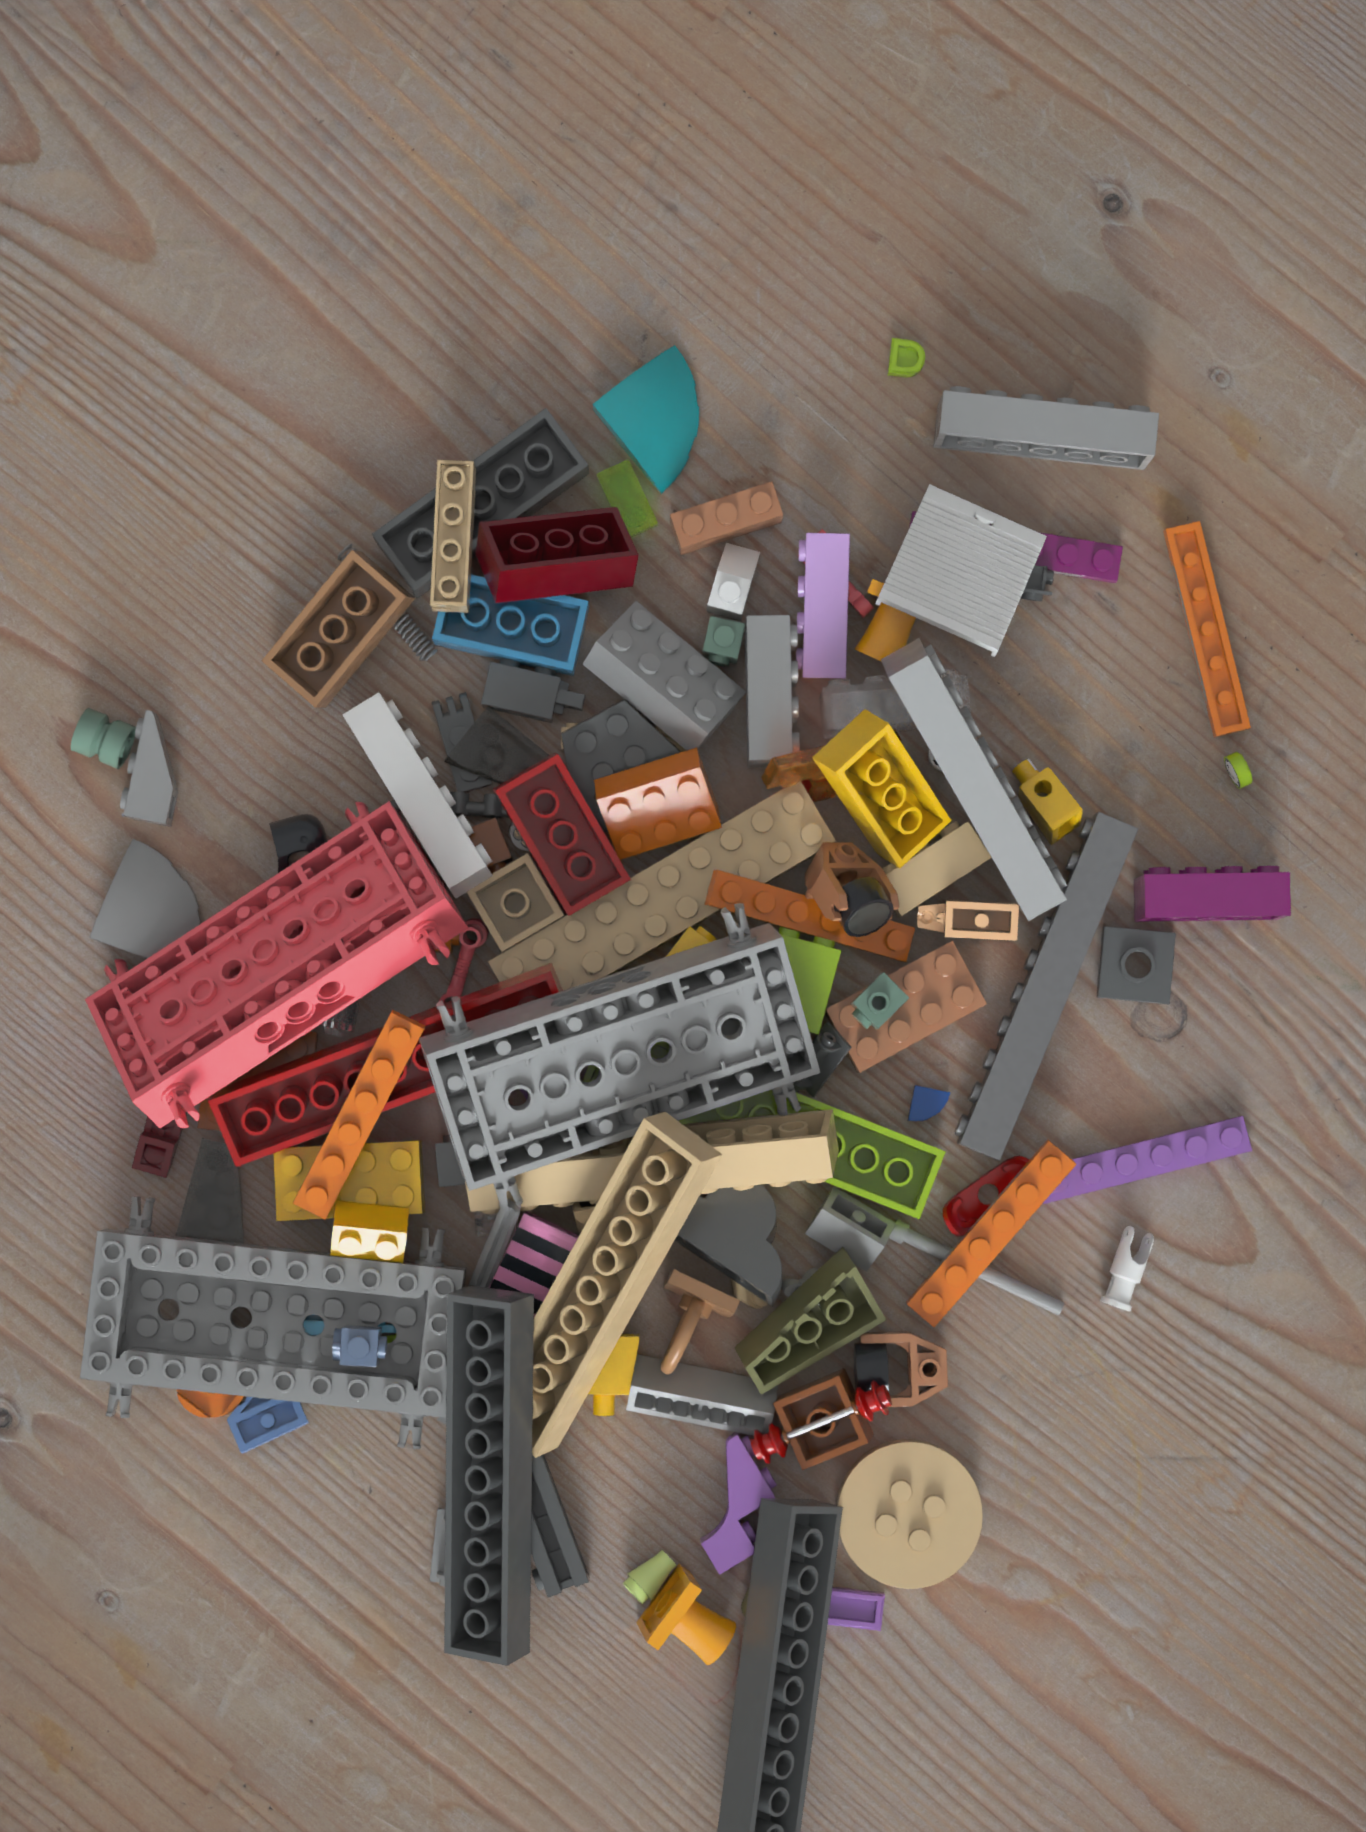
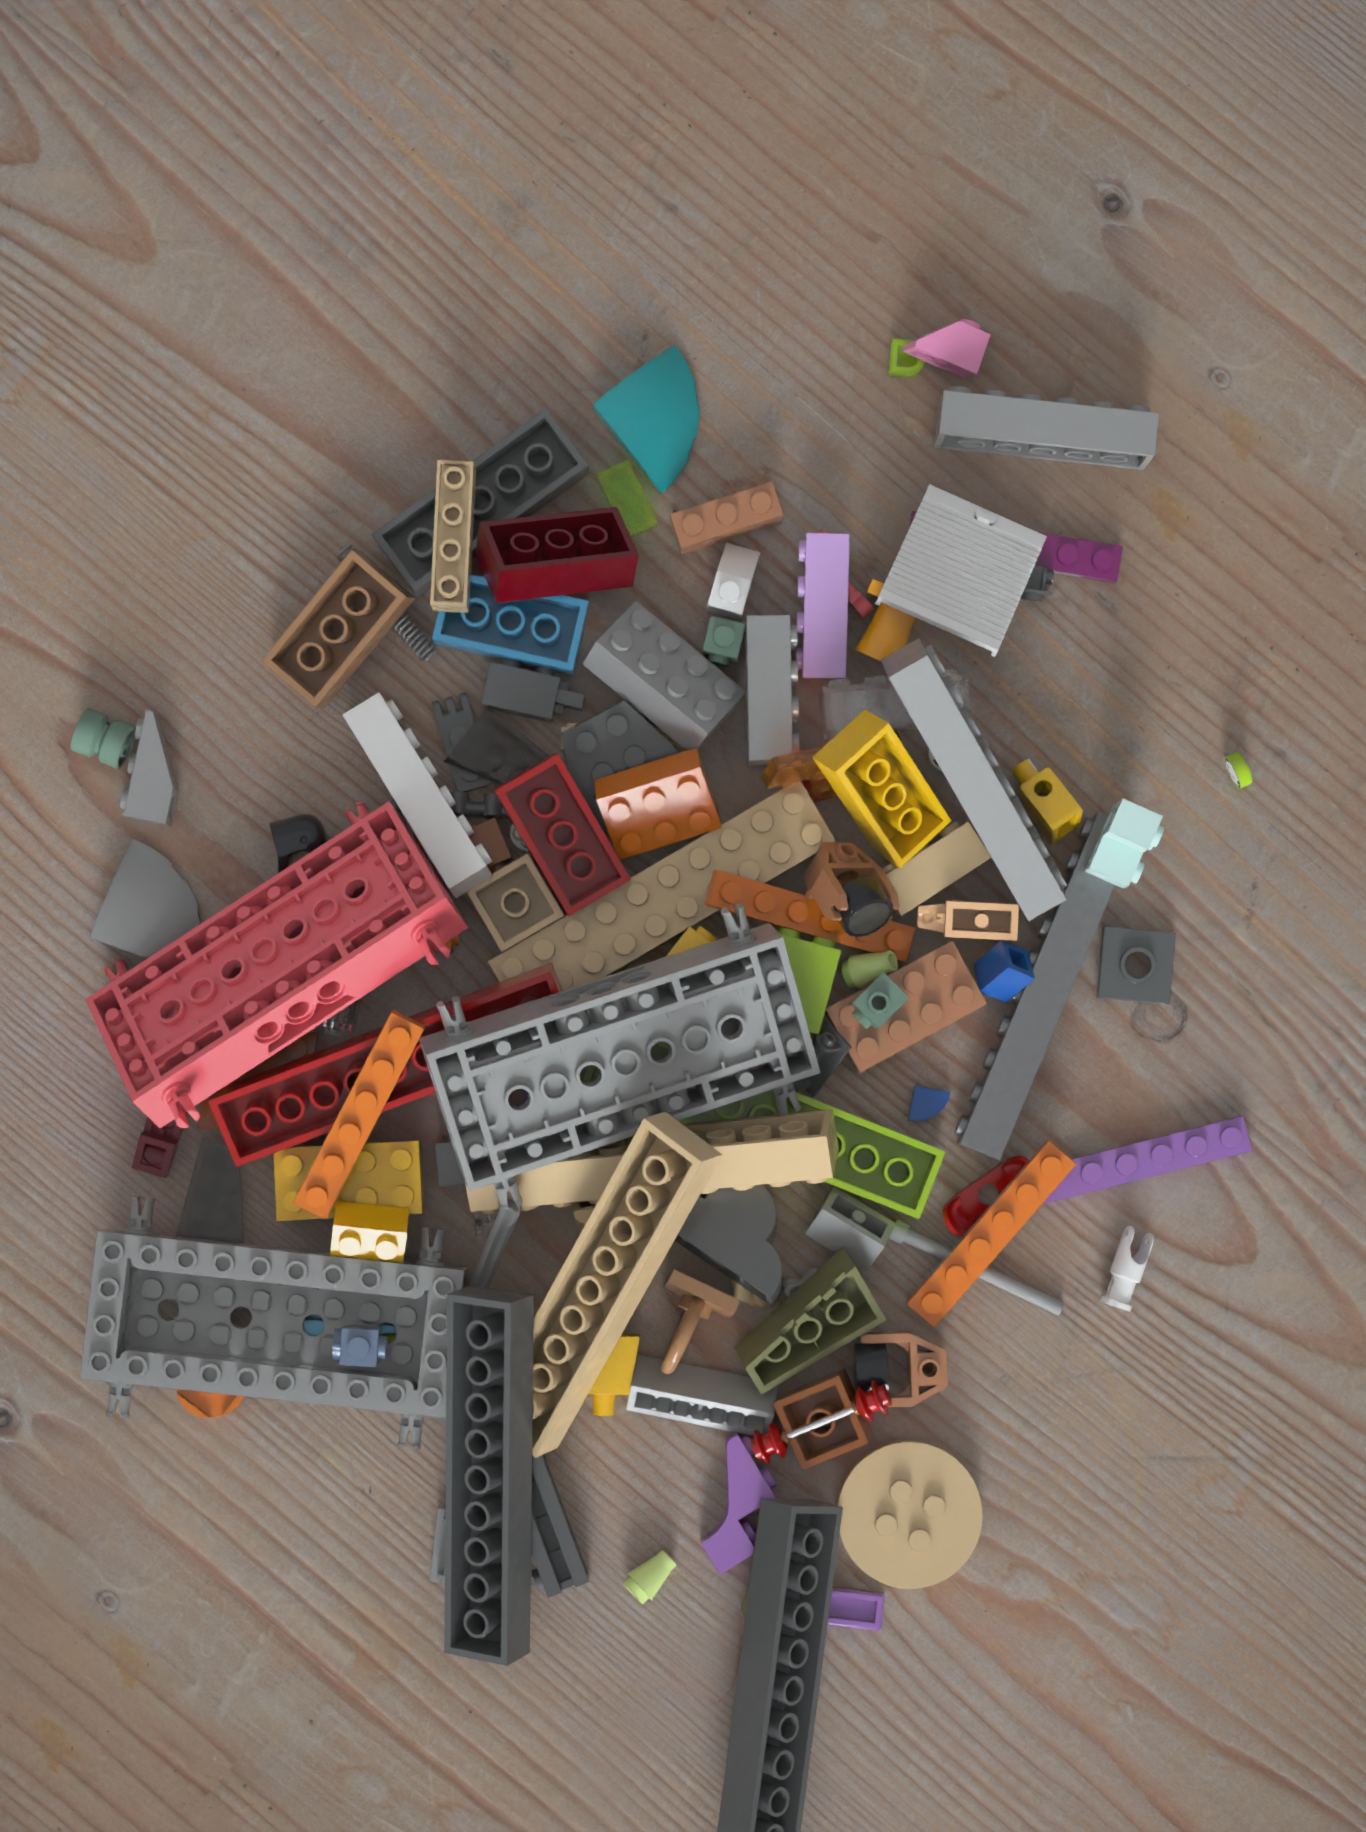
medium blue wing [227,1397,309,1454] -> none
coral brick [440,918,489,1003] -> none
slope [489,1211,579,1317] -> none
light orange plant [636,1564,736,1665] -> none
magenta brick [1134,866,1291,922] -> none
orange plate [1163,521,1251,738] -> none
none -> yellowish green cone [842,950,898,989]
none -> bright pink slope [902,319,991,378]
none -> blue brick [974,940,1035,1003]
none -> light aqua brick [1085,798,1165,888]

